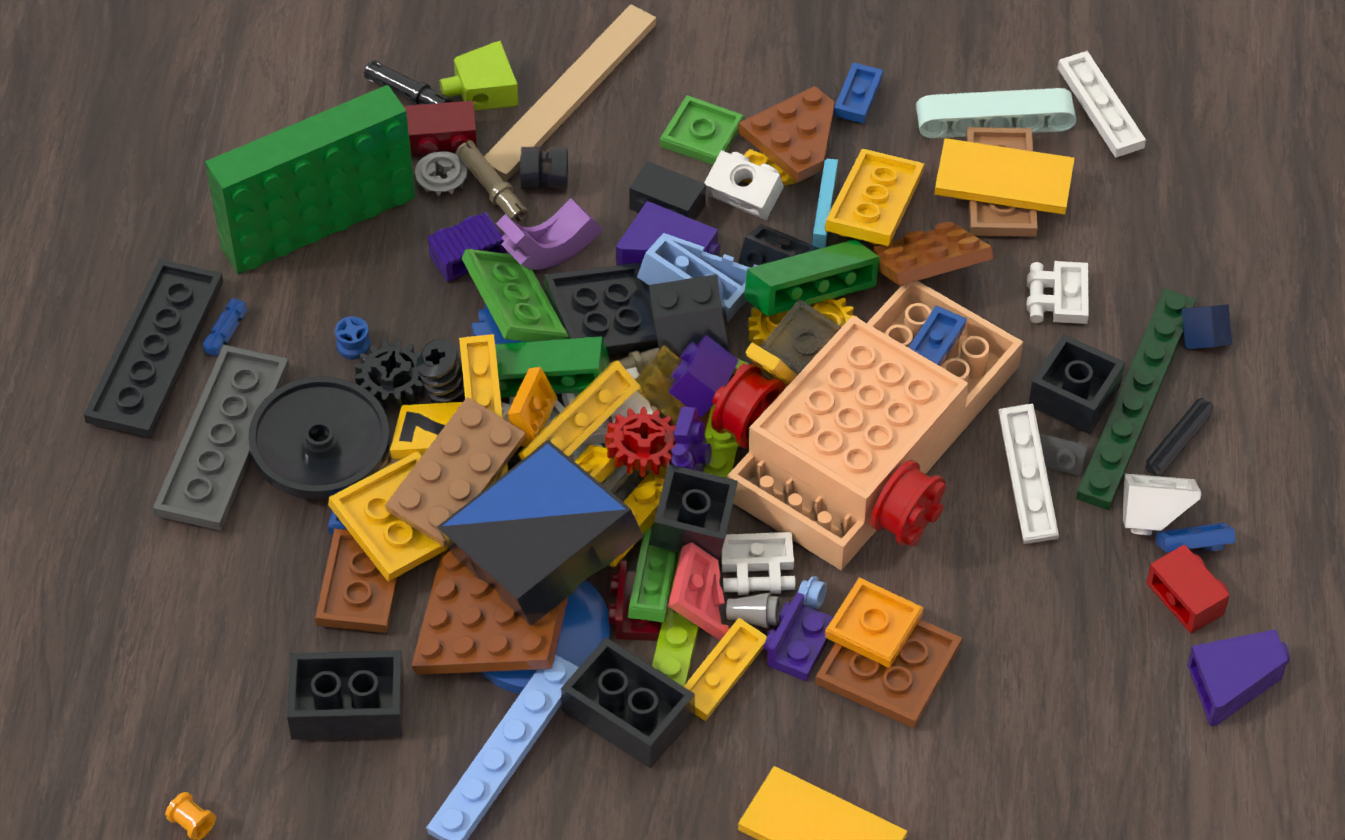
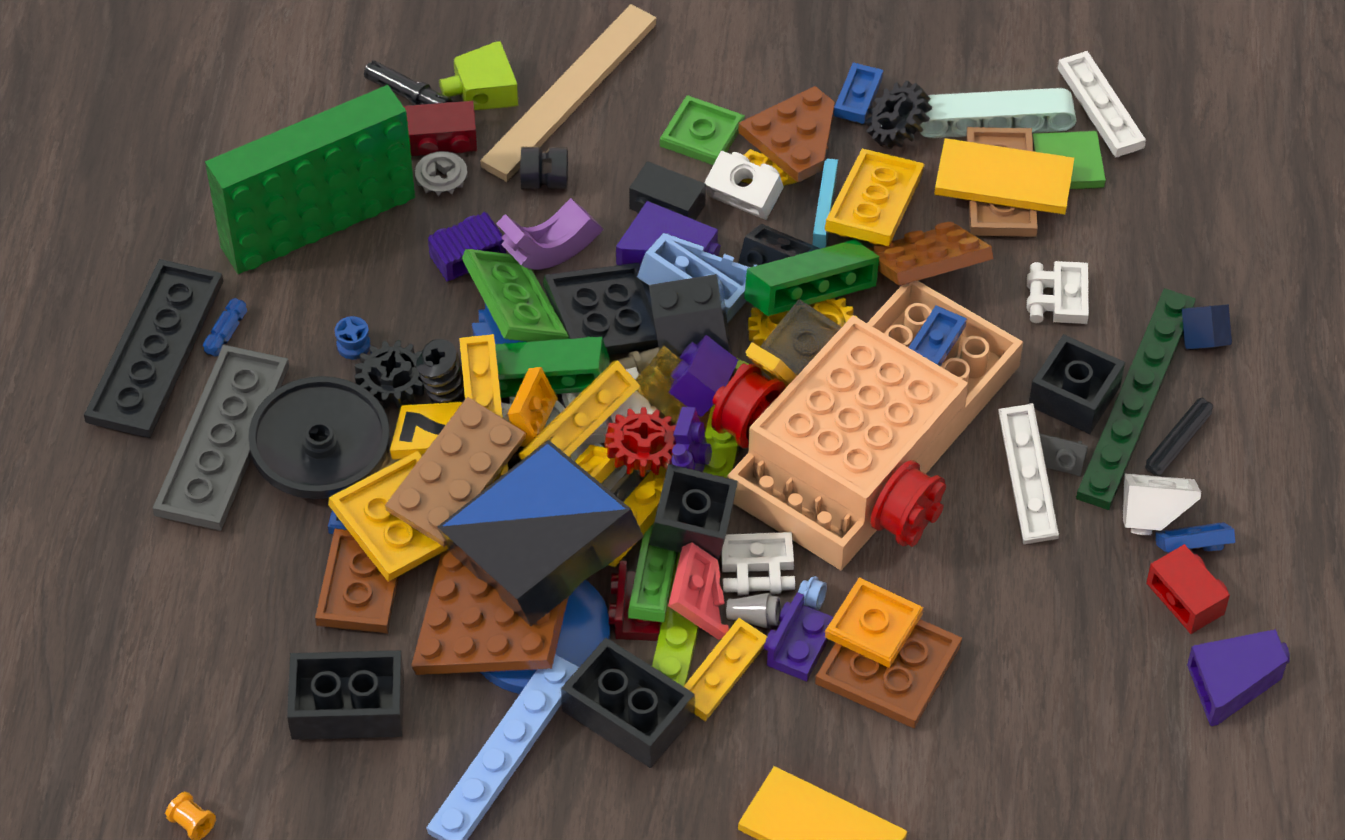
dark tan pin [456,141,529,223] -> none
none -> black gear [865,81,932,149]
none -> bright green tile [1032,131,1106,189]

